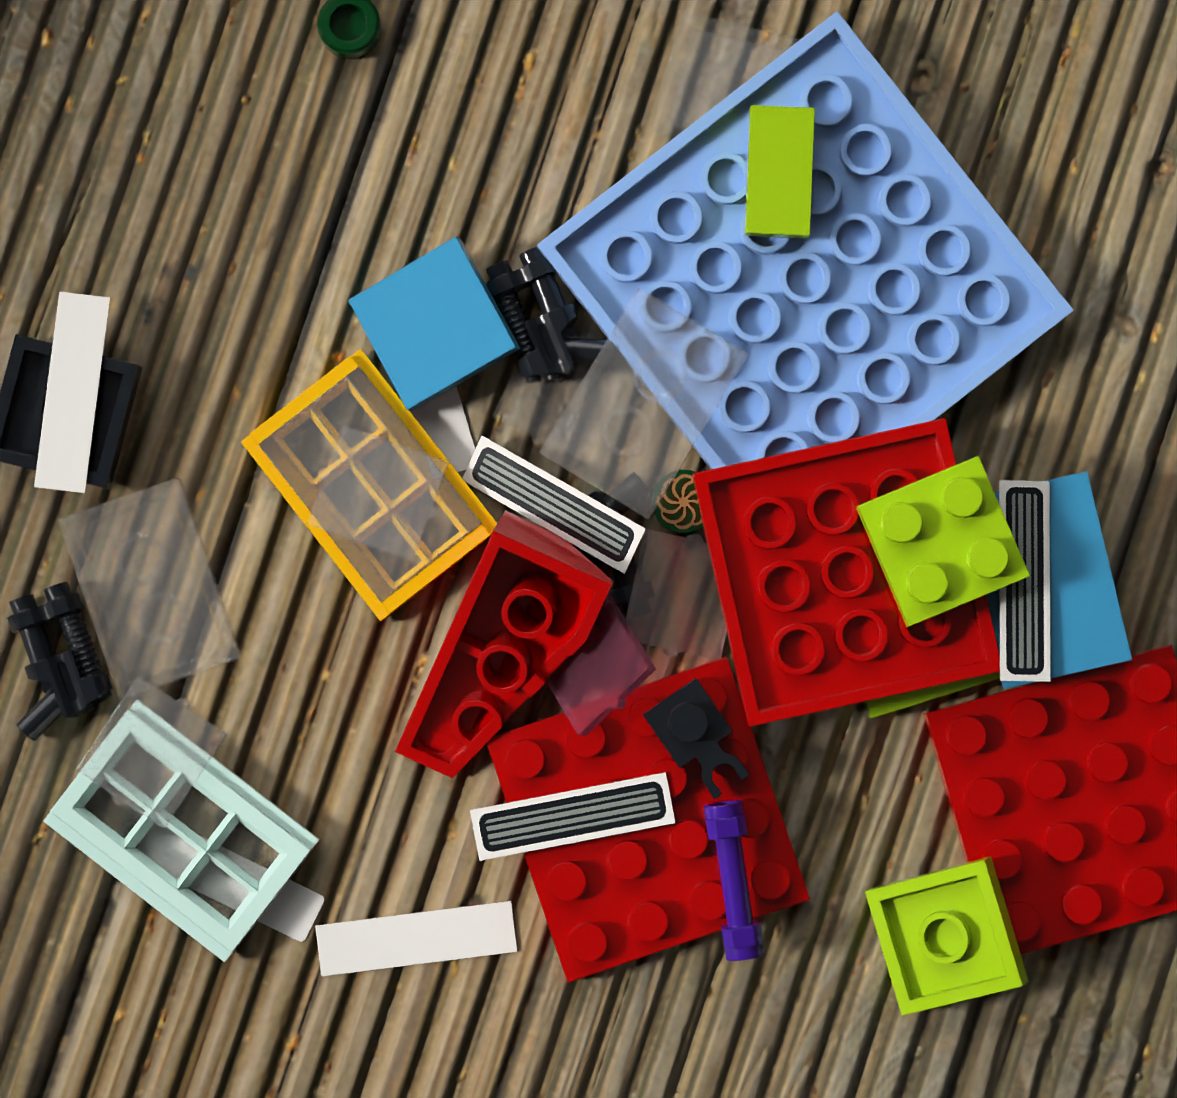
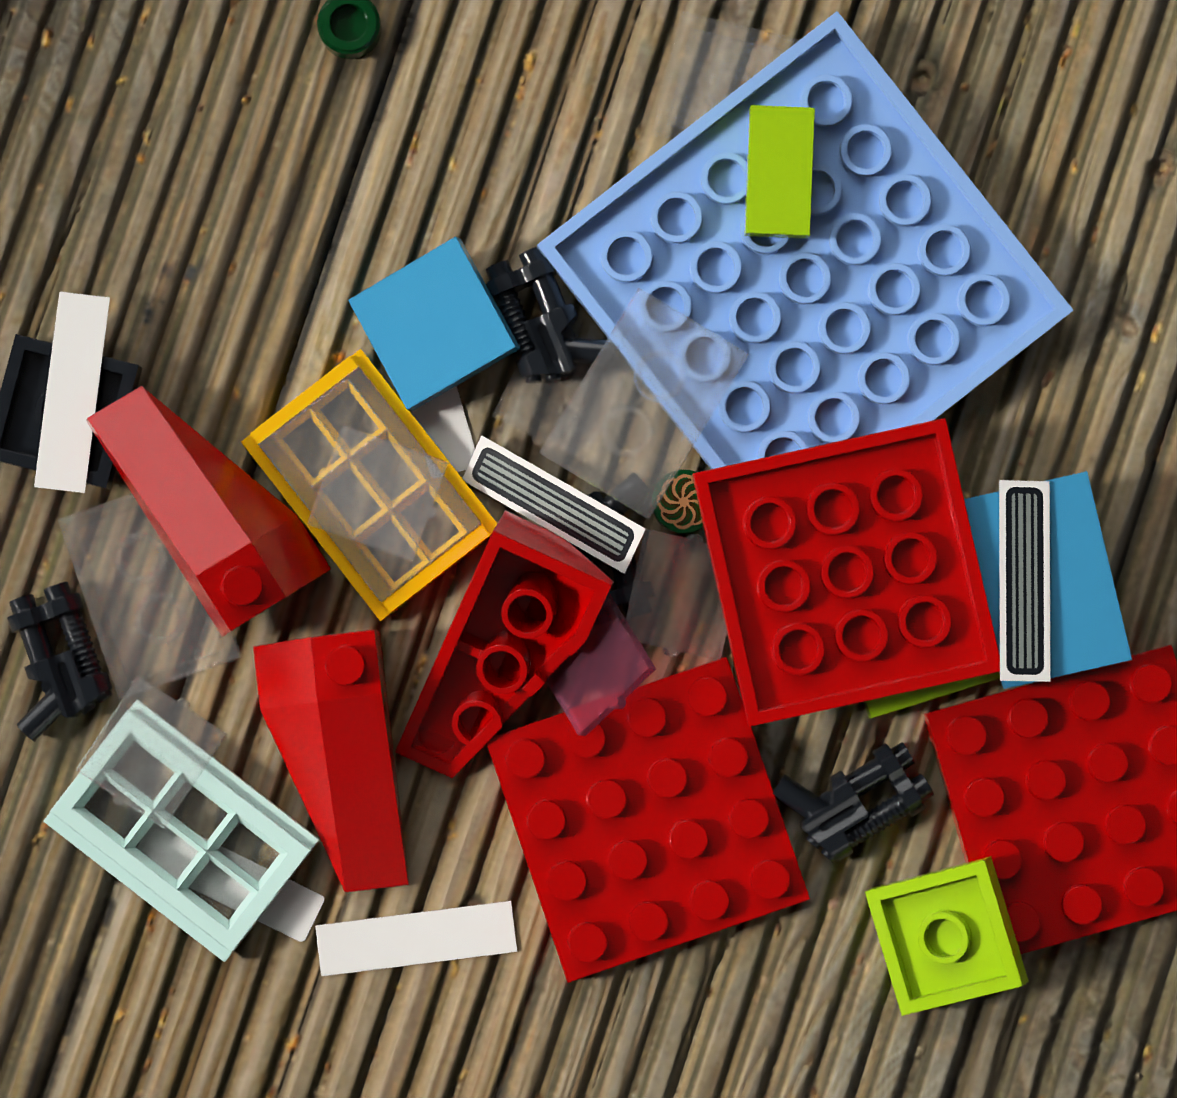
sticker [470,772,675,861] -> none
black plate [642,678,749,799] -> none
dark purple bar [704,800,764,961] -> none
lime plate [856,456,1030,627] -> none
none -> red wedge [86,386,331,637]
none -> red wedge [253,629,409,892]
none -> black piece [773,742,934,863]

